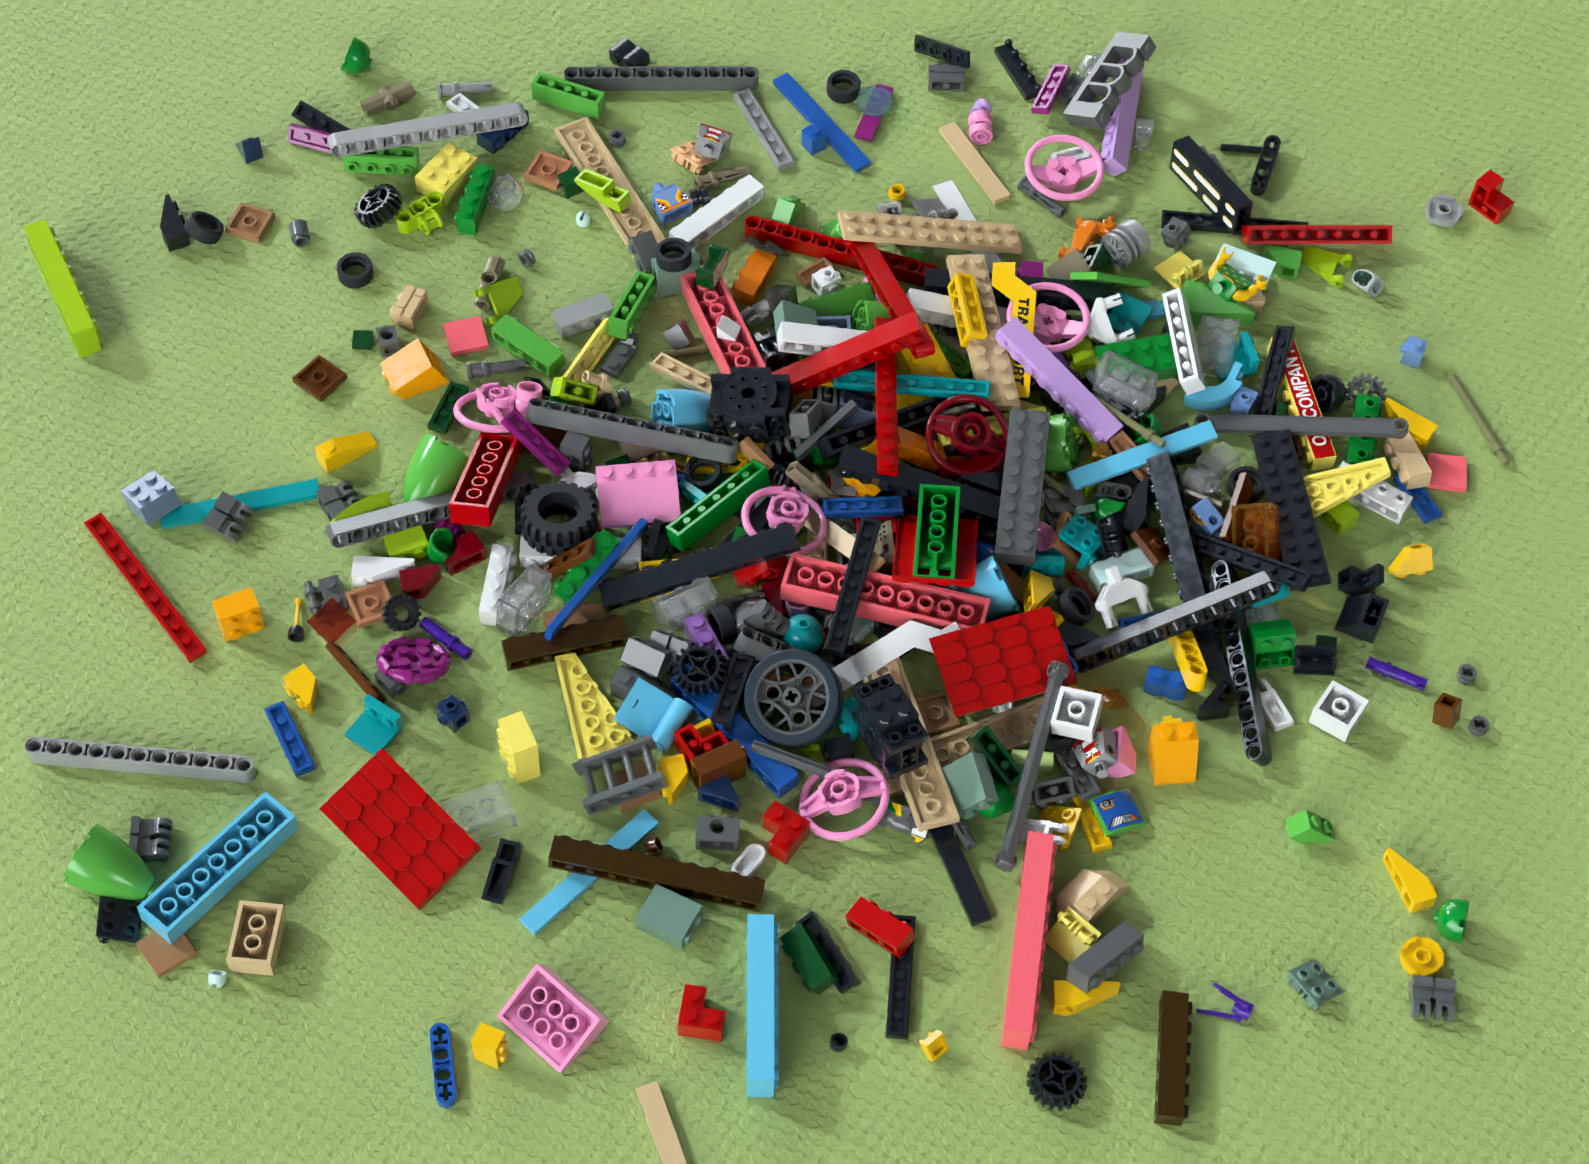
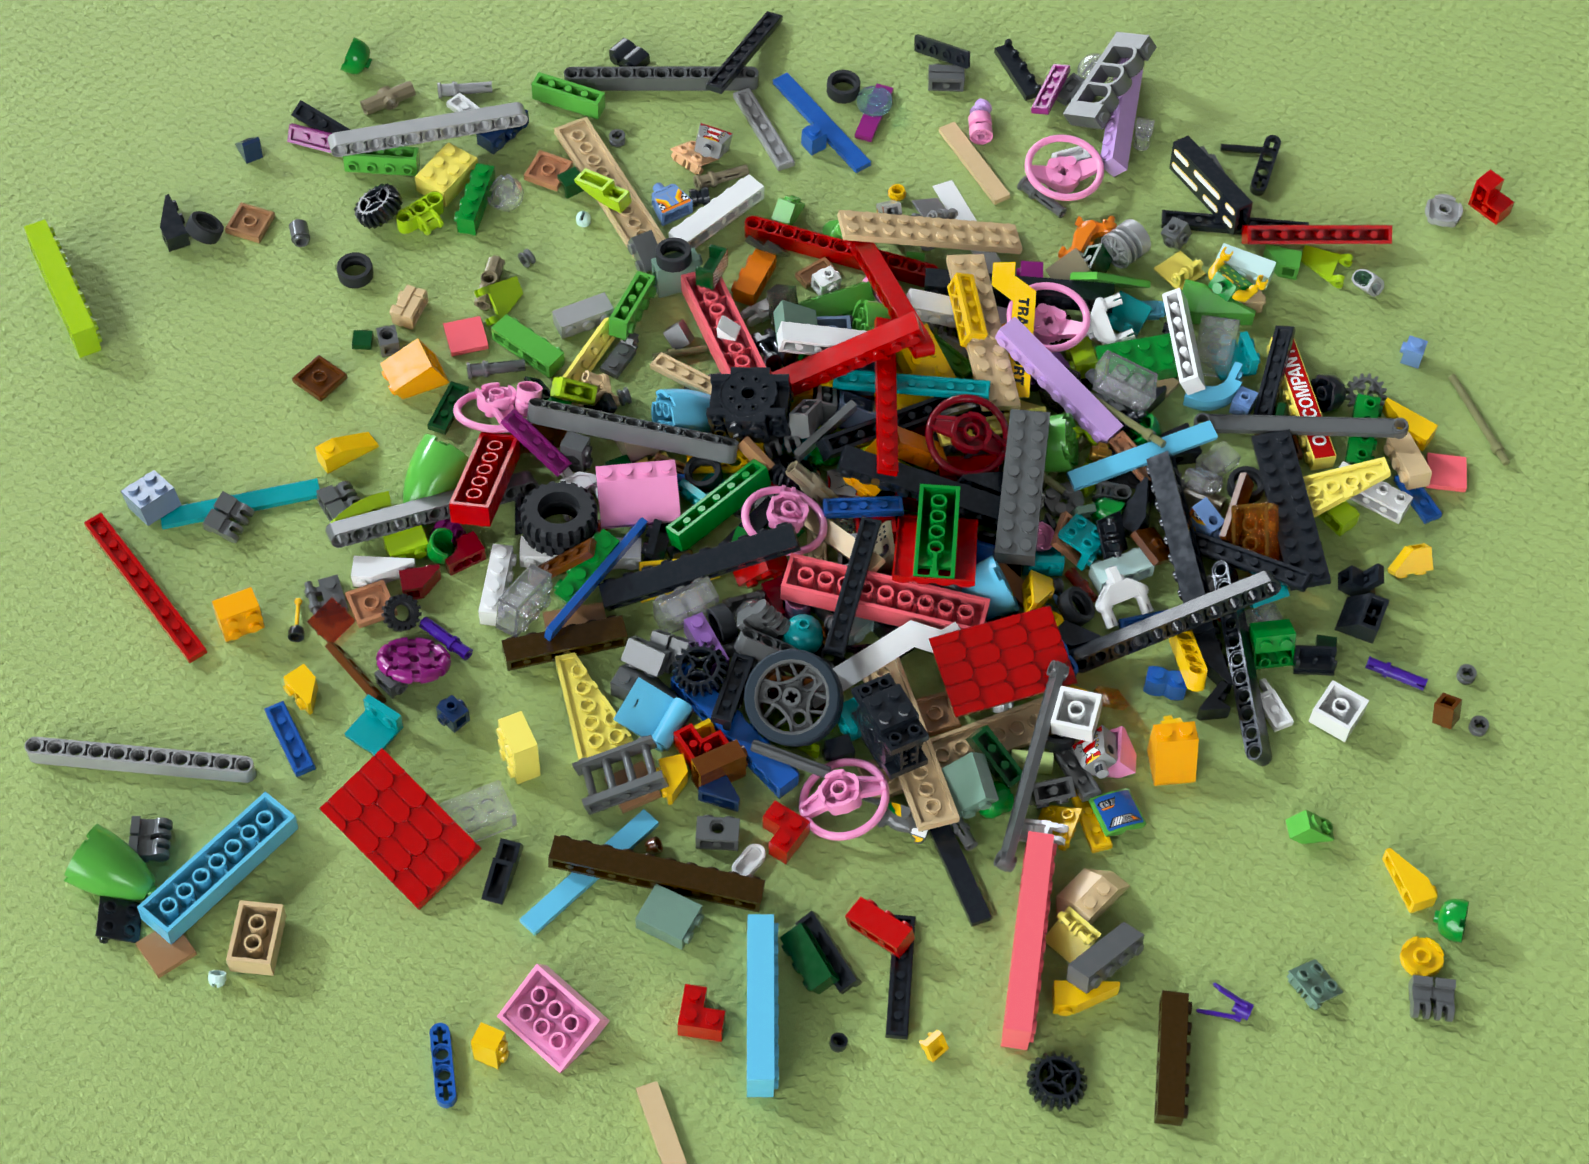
none -> black tile [706,11,783,94]

